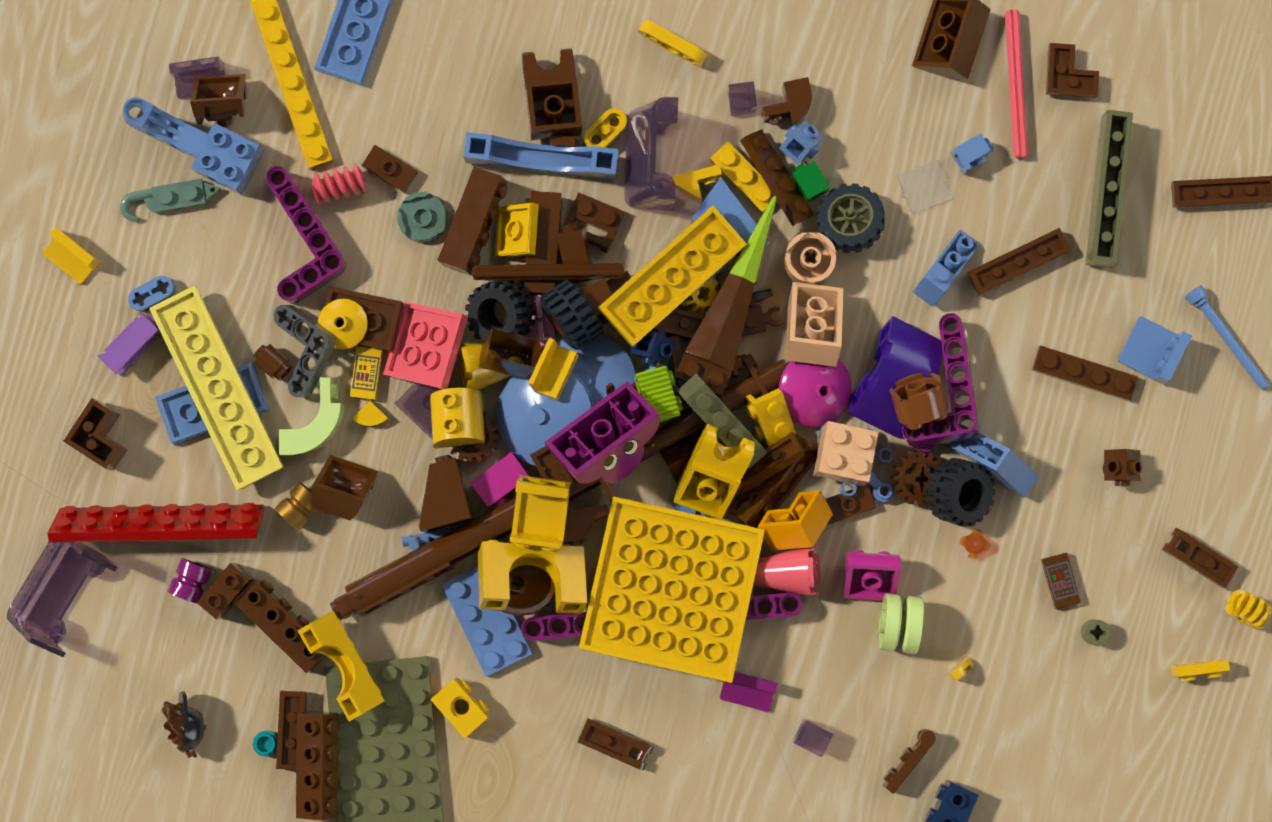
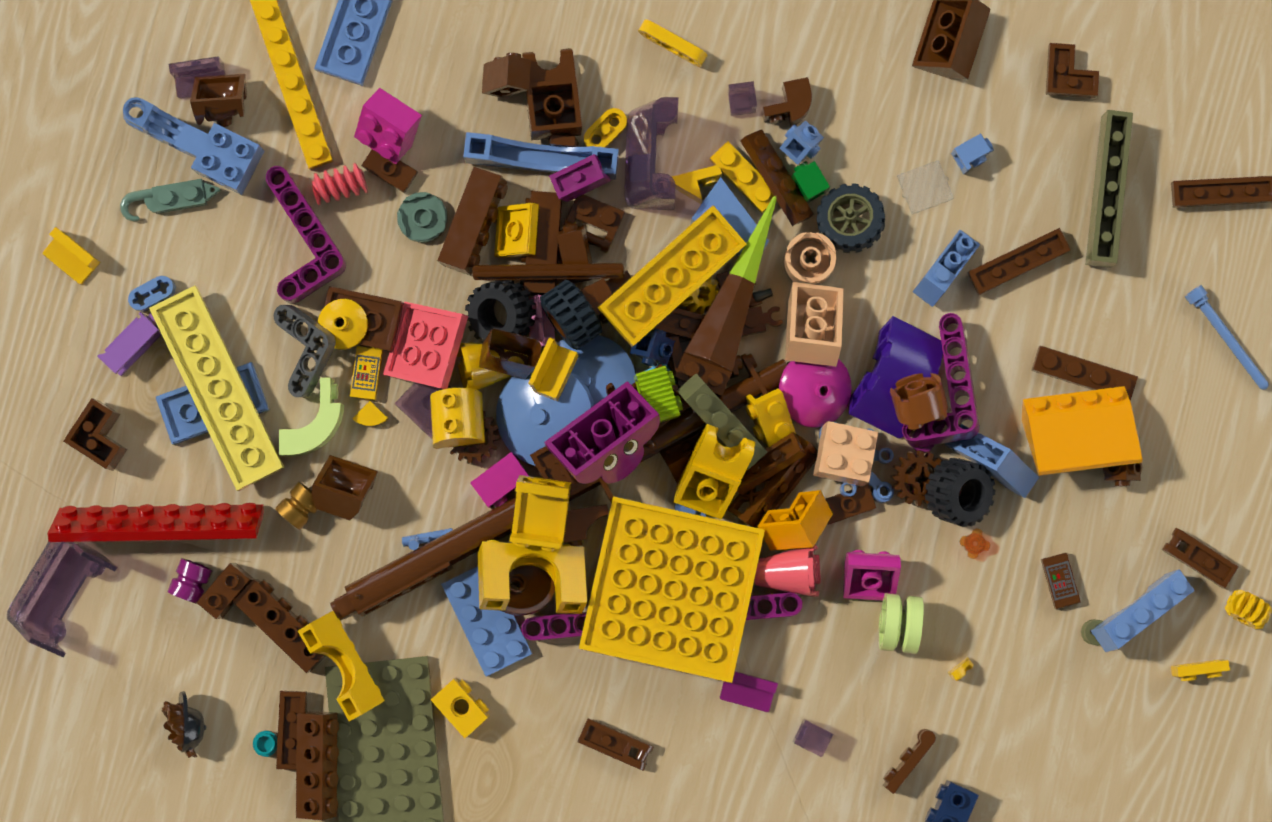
reddish brown brick [254,344,292,381] -> none
reddish brown slope [419,454,475,533] -> none
coral axle [1005,9,1028,159] -> none
medium blue bracket [1117,316,1192,384] -> none
none -> dark pink piece [354,88,422,164]
none -> reddish brown brick [482,53,531,98]
none -> magenta panel [549,154,611,202]
none -> light orange slope [1021,386,1143,475]
none -> medium blue arch [1091,569,1195,652]

